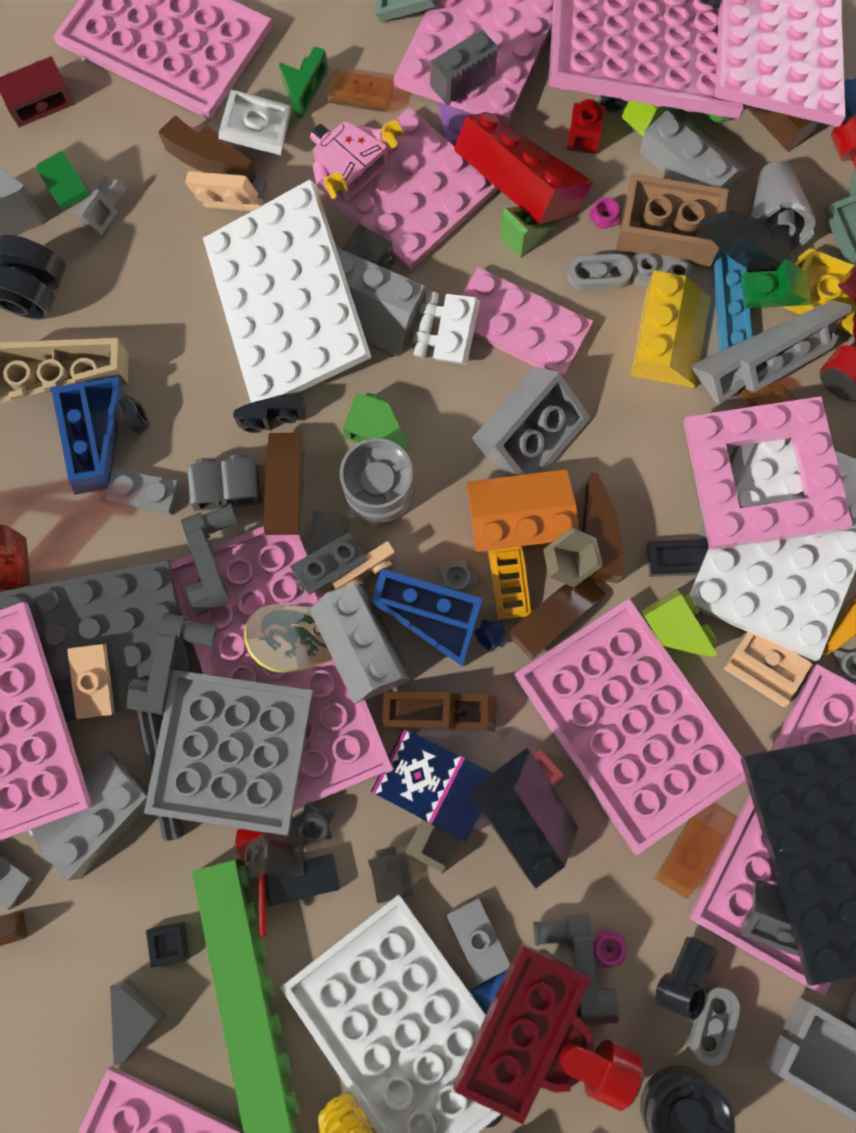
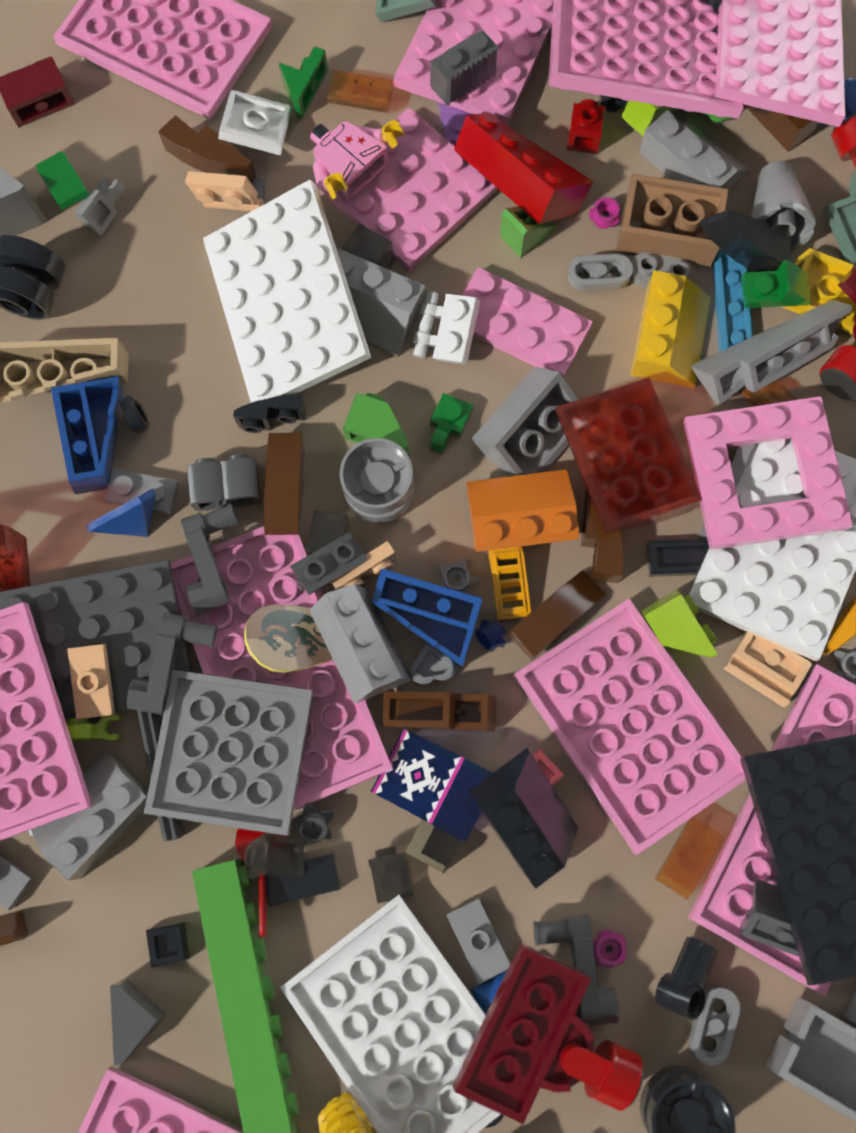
dark tan panel [543,528,603,587] -> none
none -> lime plate [67,714,123,742]
none -> blue slope [85,488,156,537]
none -> light grey tile [410,642,455,686]
none -> green plate [430,393,473,454]
none -> clear red slope [555,377,702,534]

